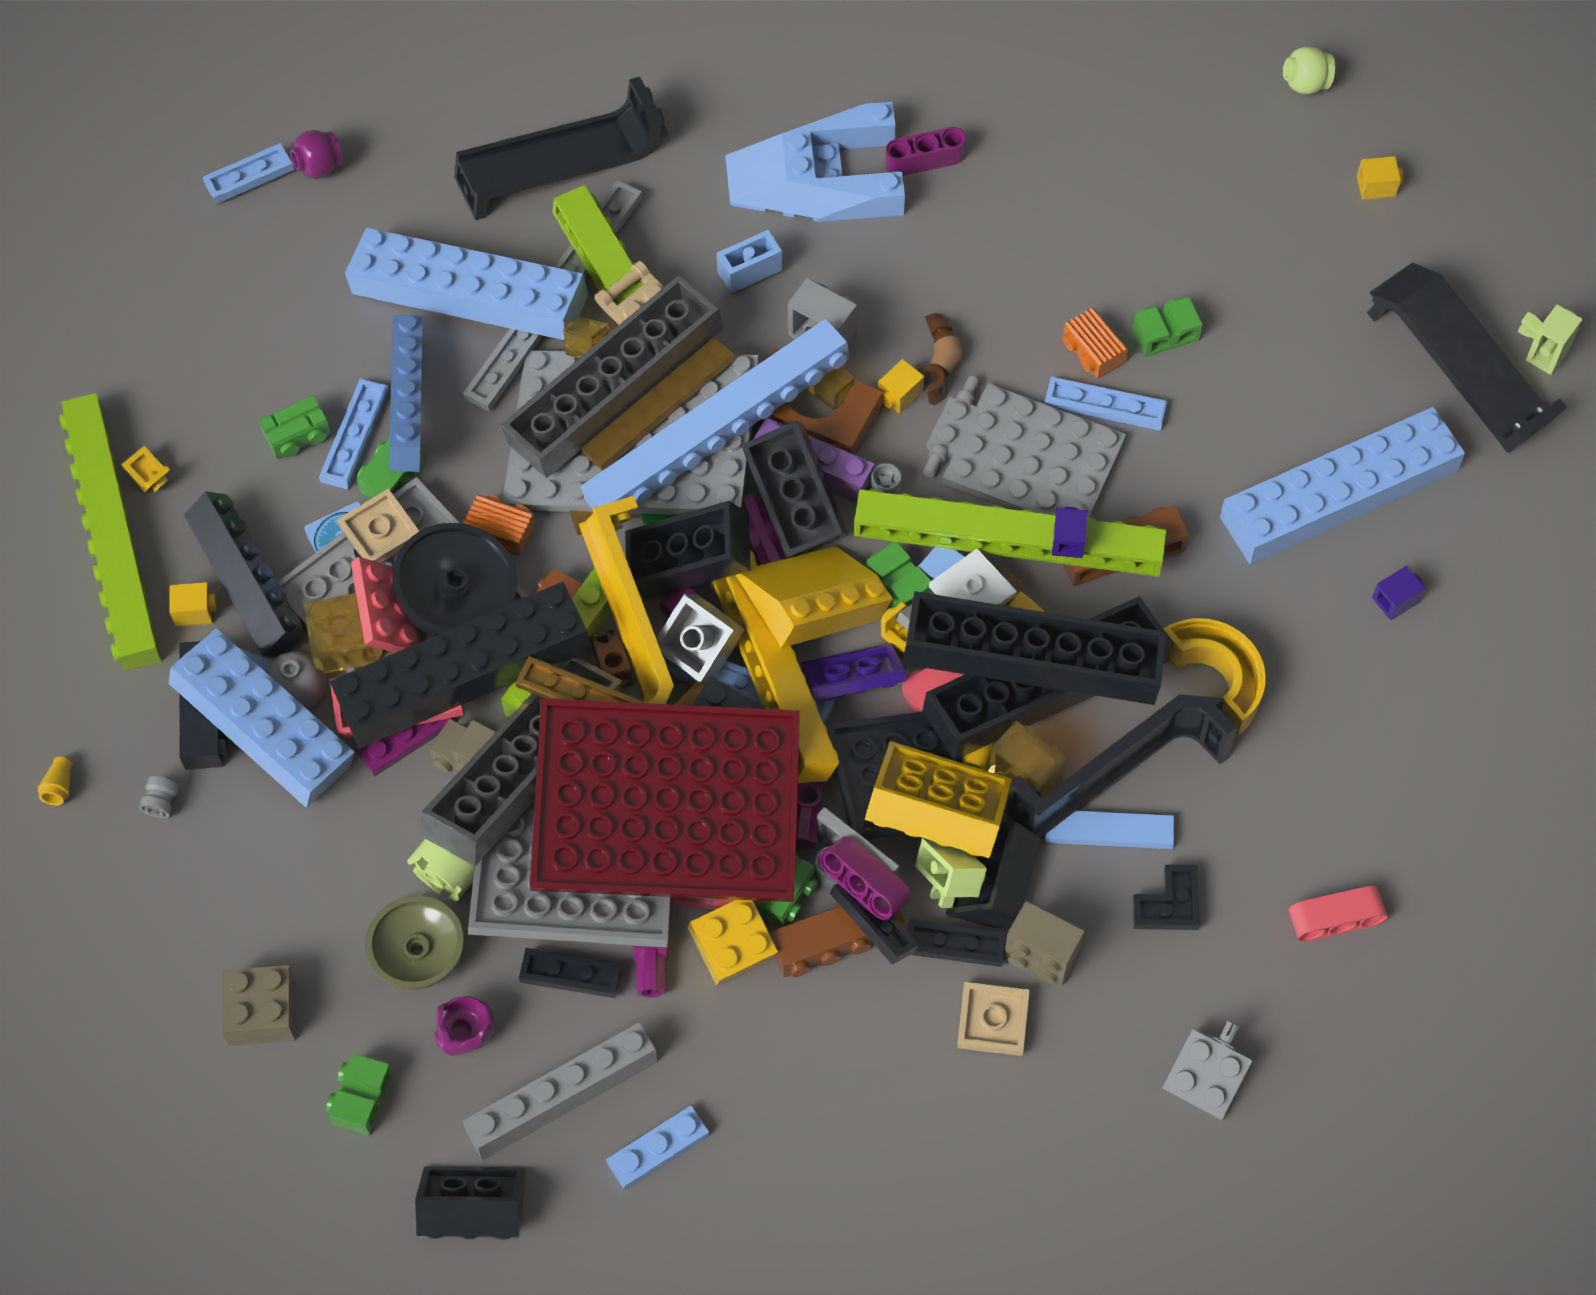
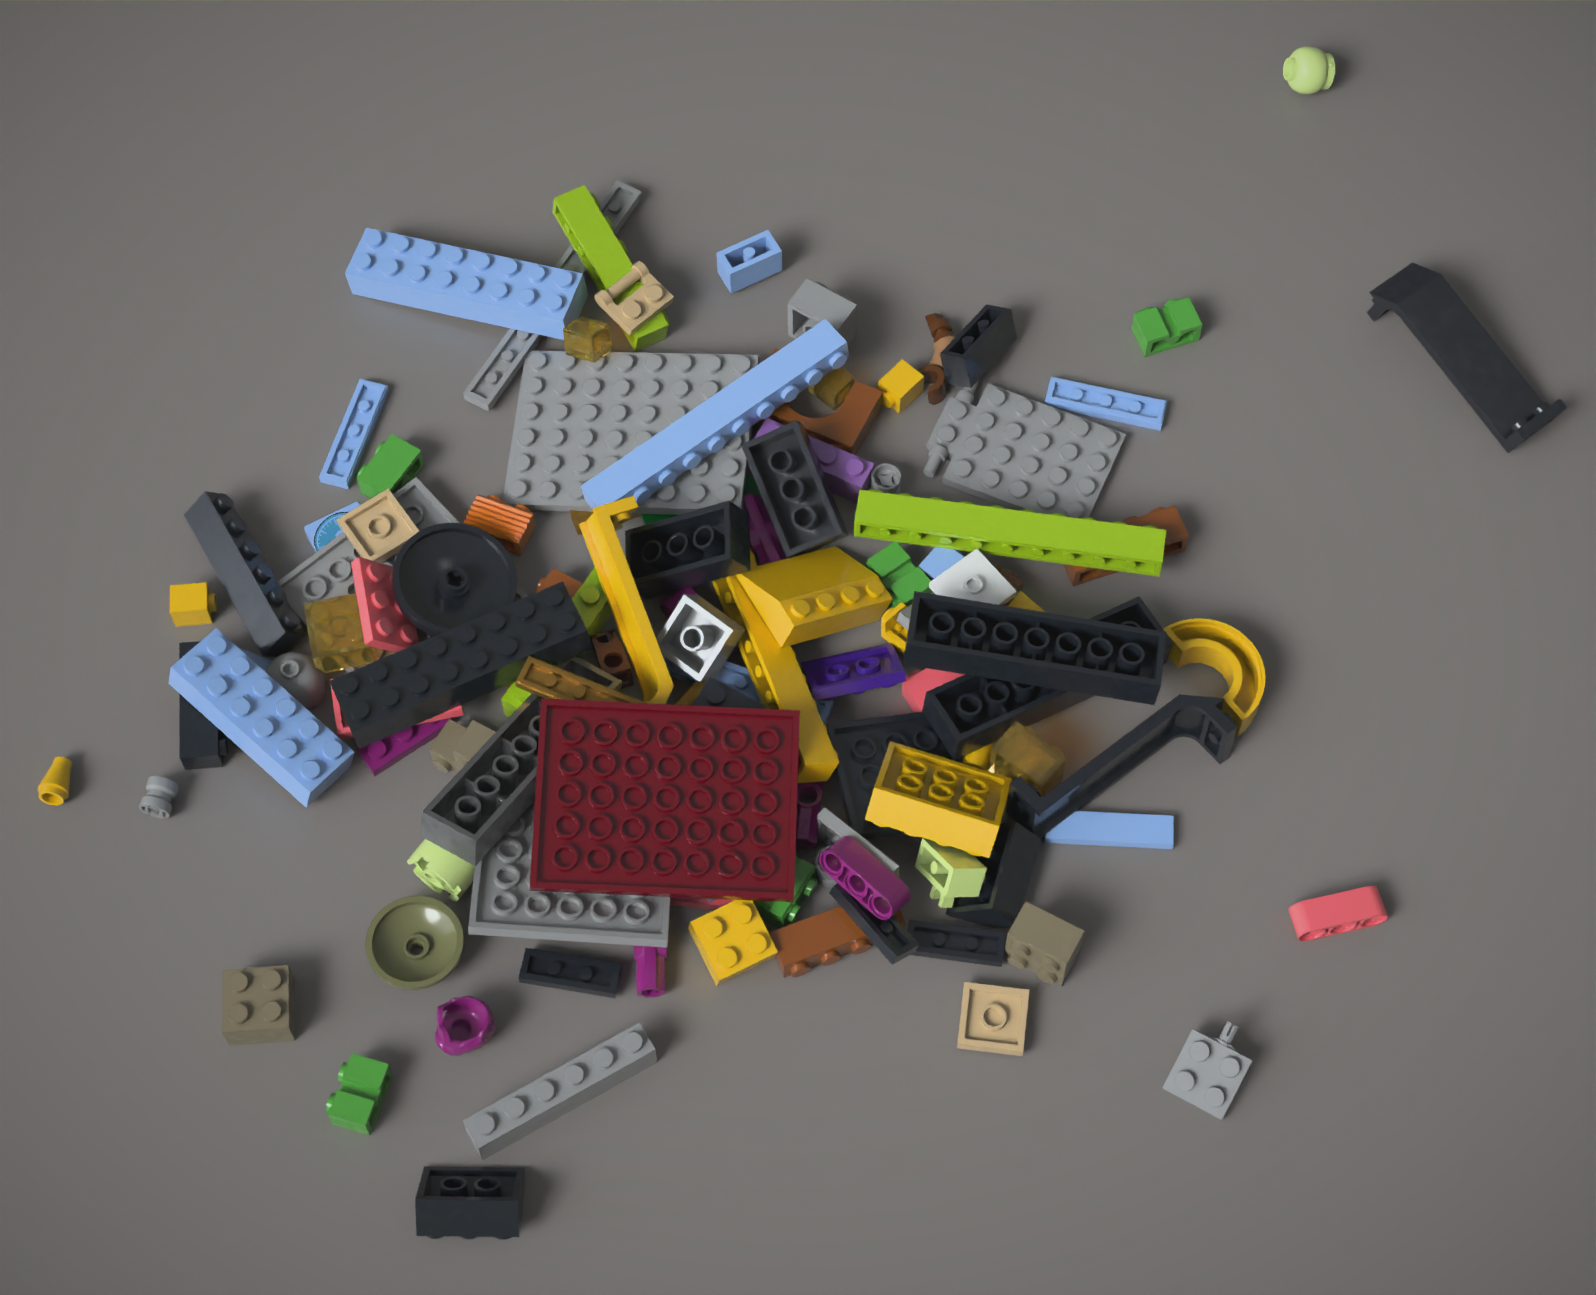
lime brick [59,393,162,671] -> none
yellow bracket [120,446,171,493] -> none
light blue plate [202,143,294,204] -> none
bright green brick [258,395,331,459] -> none
magenta piece [290,130,343,179] -> none
medium blue brick [389,315,423,472] -> none
black panel [454,77,670,220] -> none
flat silver brick [500,275,723,479] -> none
pearl gold tile [581,337,735,471] -> none
light blue plate [606,1105,709,1190] -> none
light blue wedge [725,102,905,222] -> none
magenta beam [885,127,966,176] -> none
dark purple brick [1052,507,1087,558] -> none
orange brick [1062,307,1128,378] -> none
black plate [1133,865,1200,930] -> none
light blue brick [1220,407,1465,565] -> none
yellow brick [1357,156,1403,200] -> none
dark purple brick [1372,566,1425,620] -> none
yellowish green brick [1518,304,1583,375] -> none
none -> black brick [940,304,1017,388]

